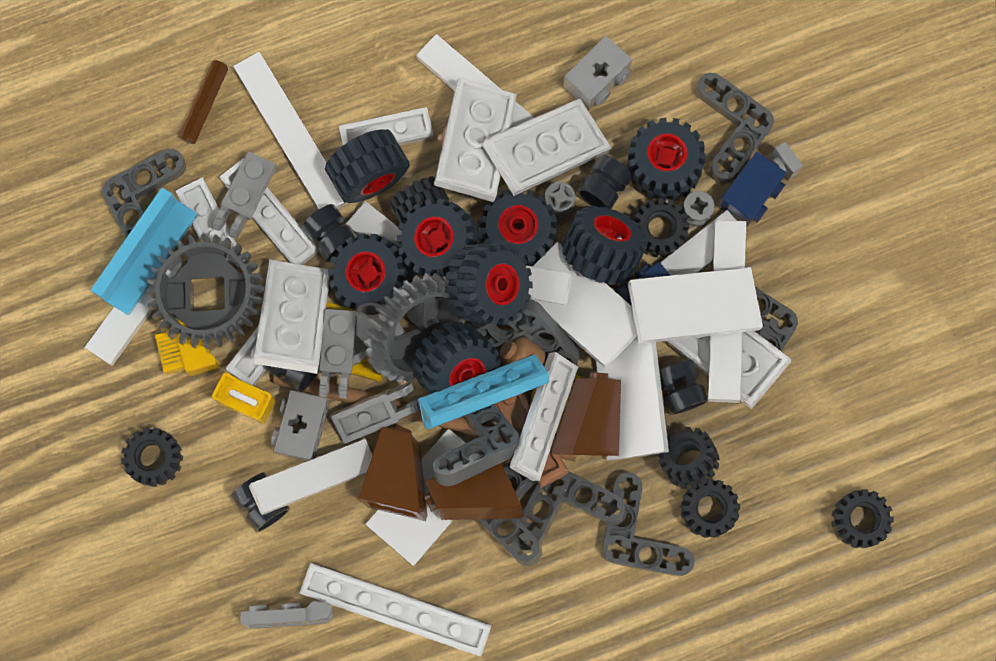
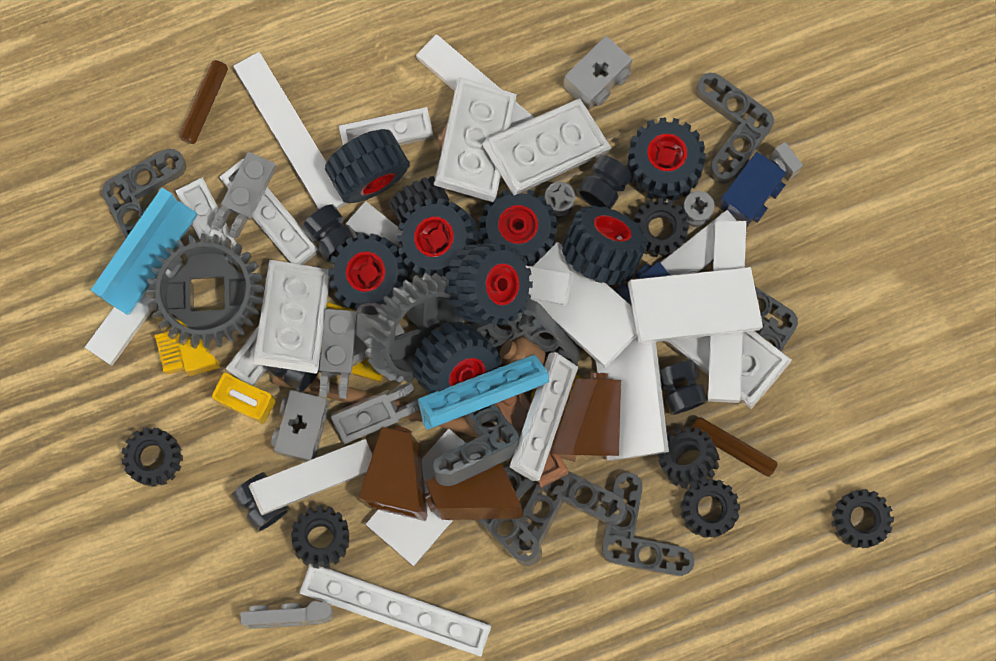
none -> black tyre [291,506,349,569]
none -> reddish brown axle [691,417,778,477]

